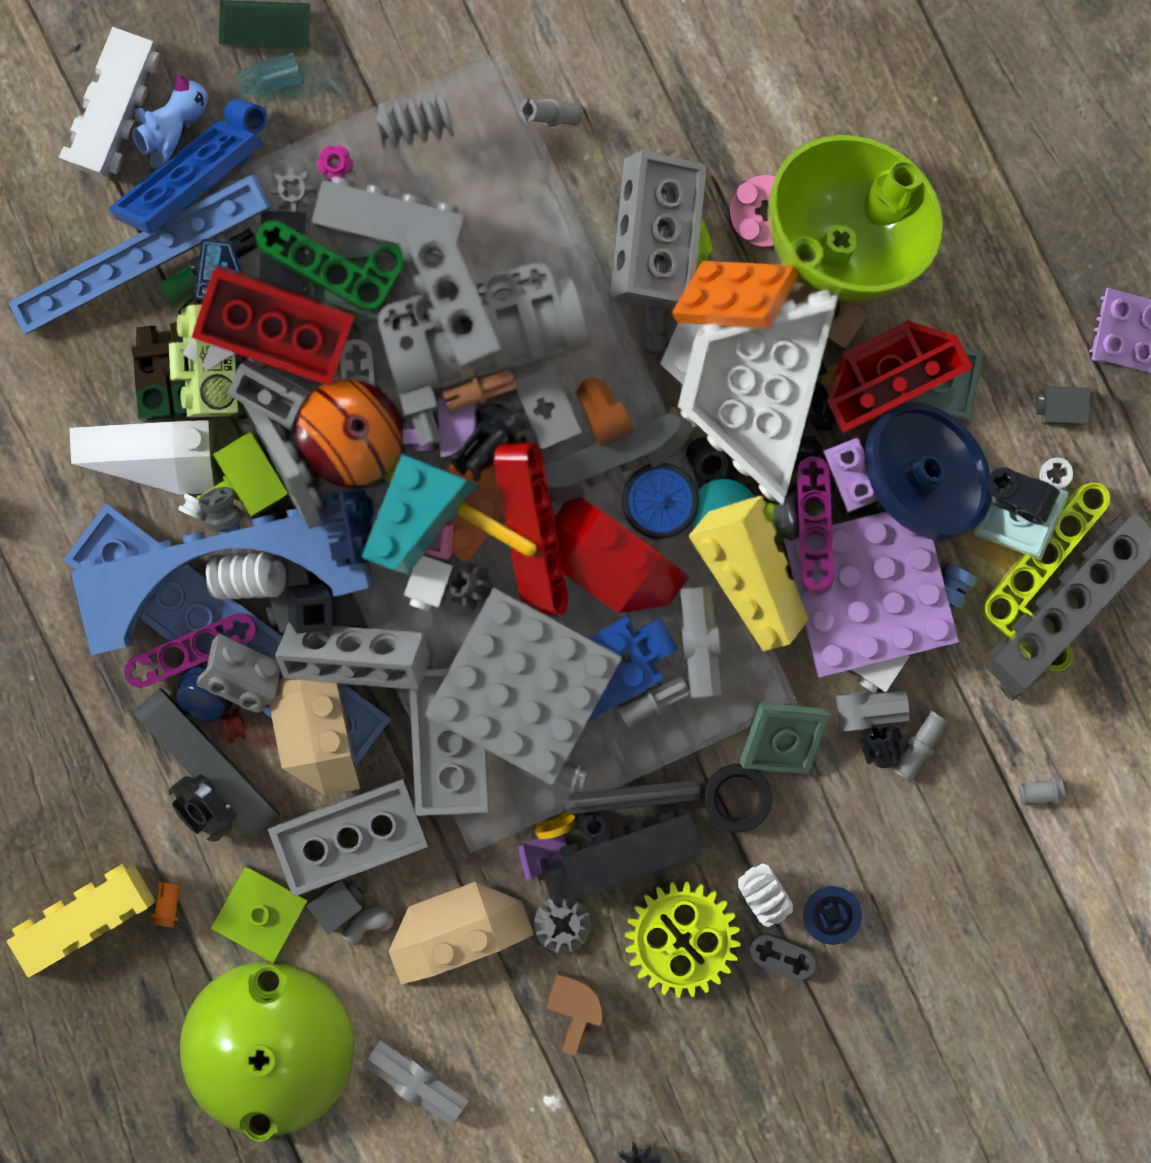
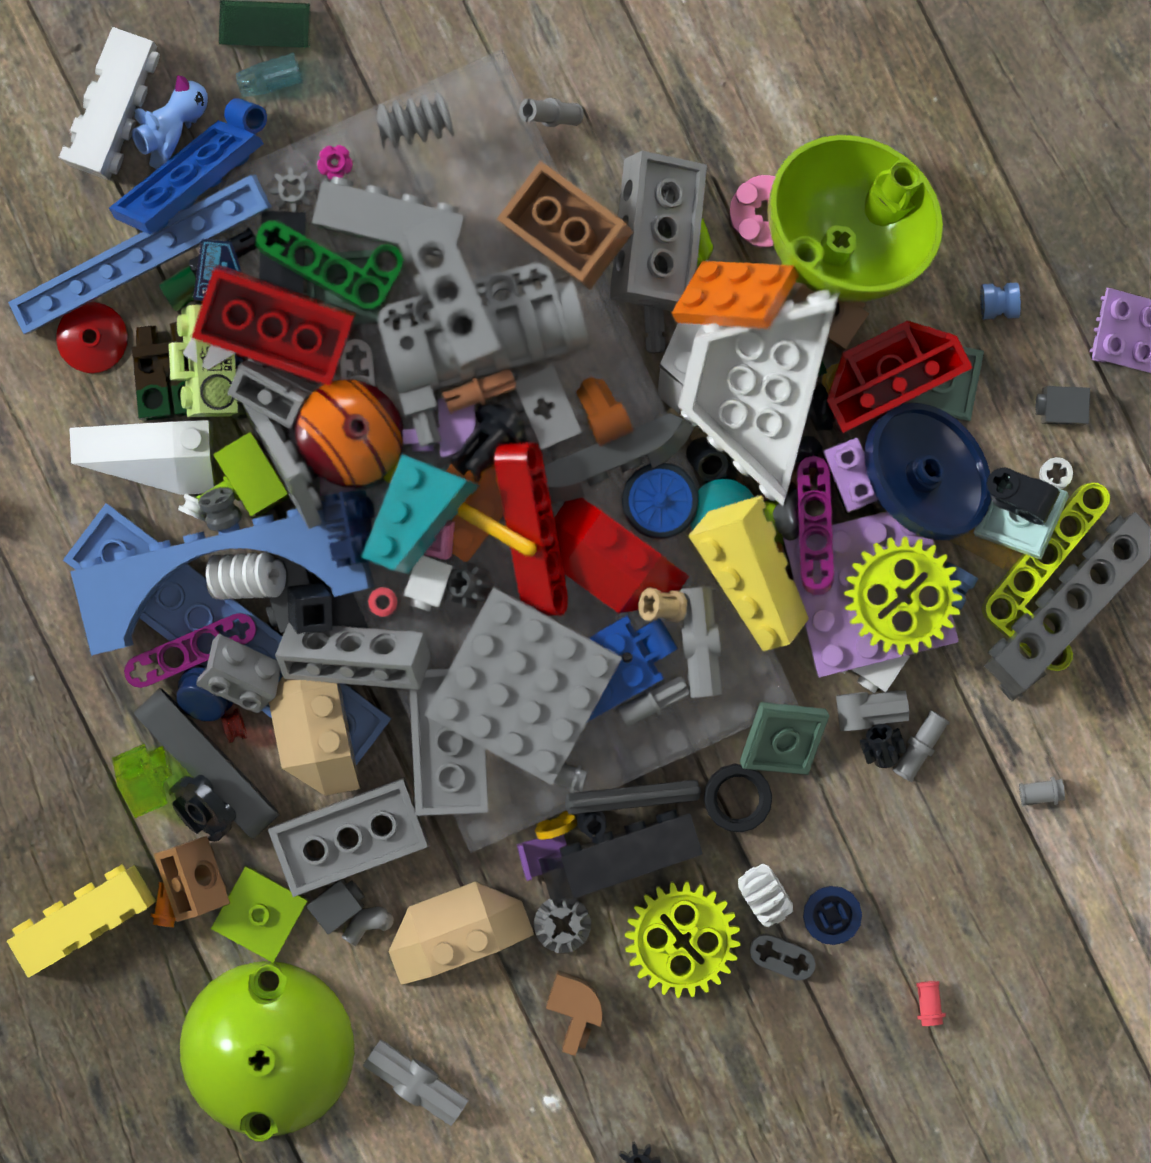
none -> red dish [56,302,128,373]
none -> clear neon green brick [112,743,173,818]
none -> medium nougat brick [154,836,230,922]
none -> coral pin [368,587,398,617]
none -> medium nougat brick [497,160,634,290]
none -> tan bush [639,588,687,623]
none -> white sticker [657,368,682,413]
none -> neon yellow gear [843,537,962,655]
none -> coral pin [916,981,946,1026]
none -> medium blue wheel [980,283,1021,320]

